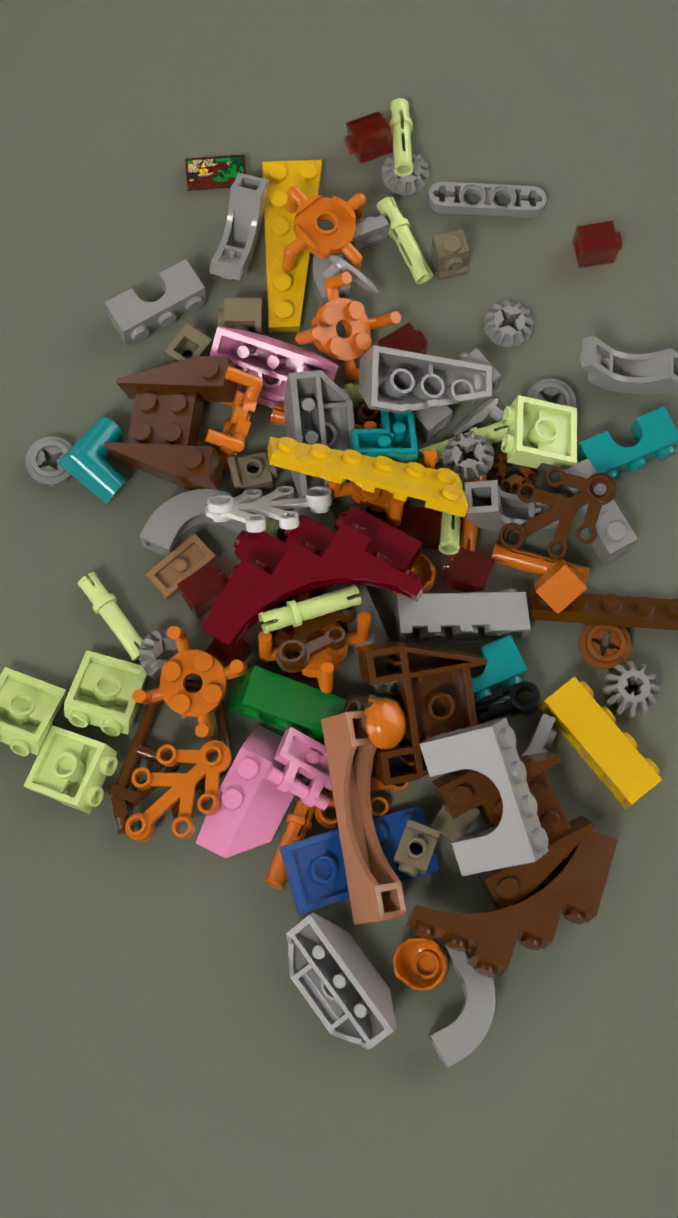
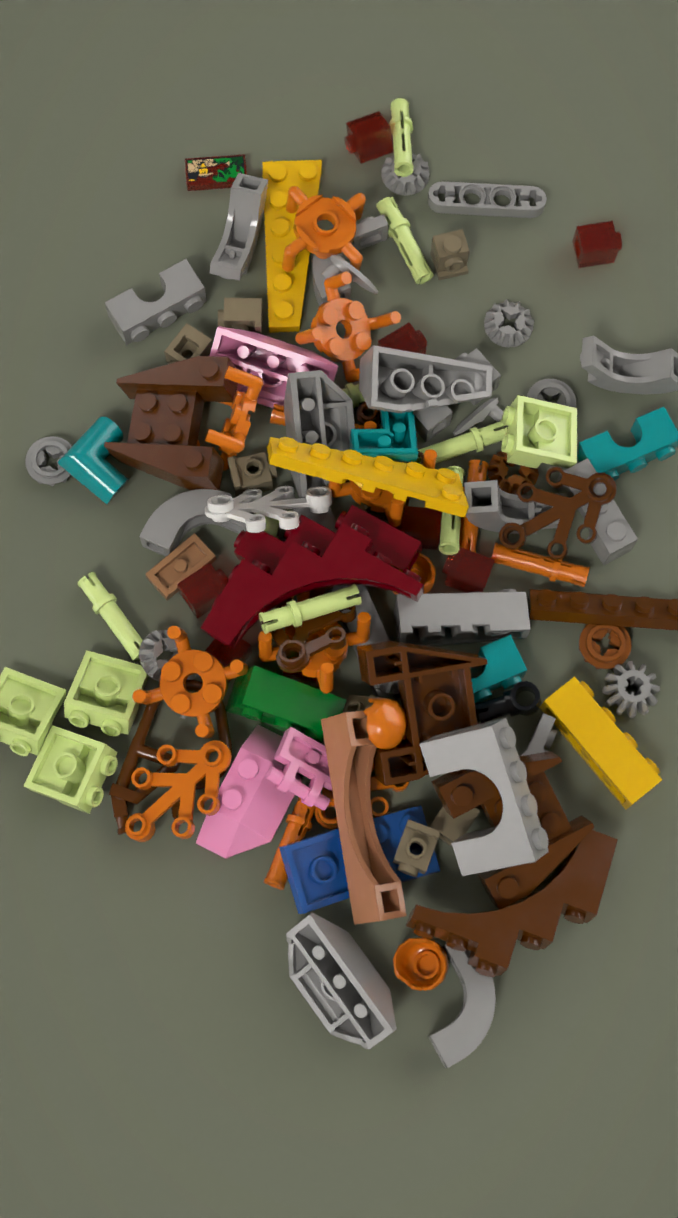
light grey gear [443,431,494,481] -> none
orange panel [534,558,587,613] -> none

